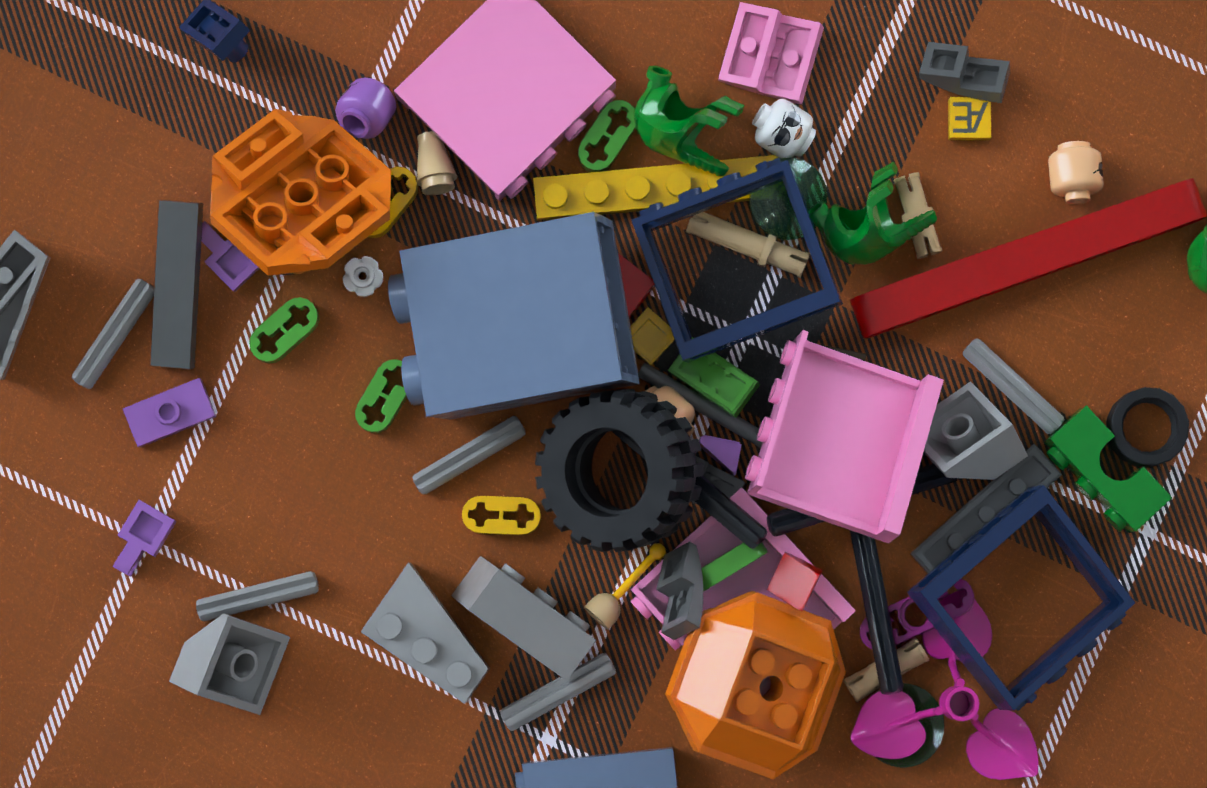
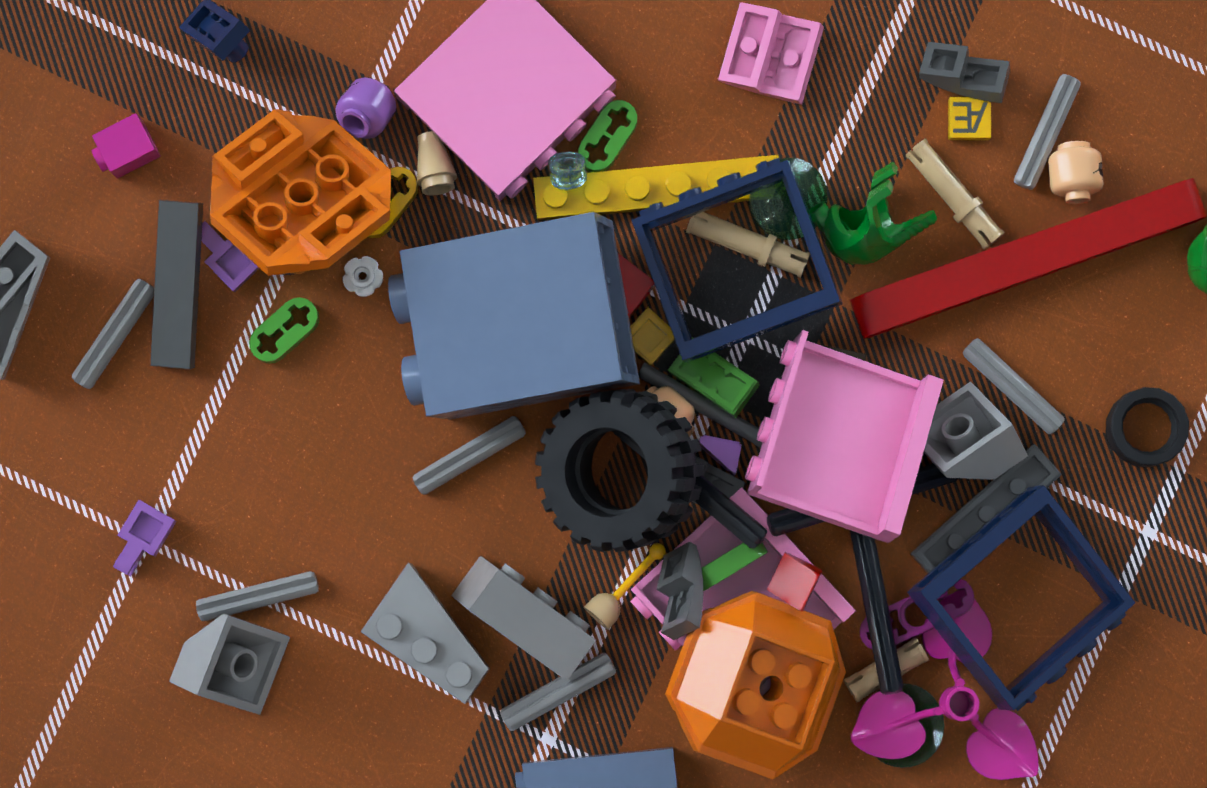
medium lavender plate [123,378,216,448] -> none
bright green beam [355,359,407,433] -> none
yellow beam [462,496,541,535] -> none
green piece [634,66,745,177] -> none
white head [752,99,816,160] -> none
tan pin [893,172,943,259] -> none
green arch [1044,405,1172,533] -> none
none -> dark pink brick [91,113,161,179]
none -> clear light blue bush [548,151,587,190]
none -> tan pin [905,139,1005,250]
none -> light grey axle [1014,74,1081,190]

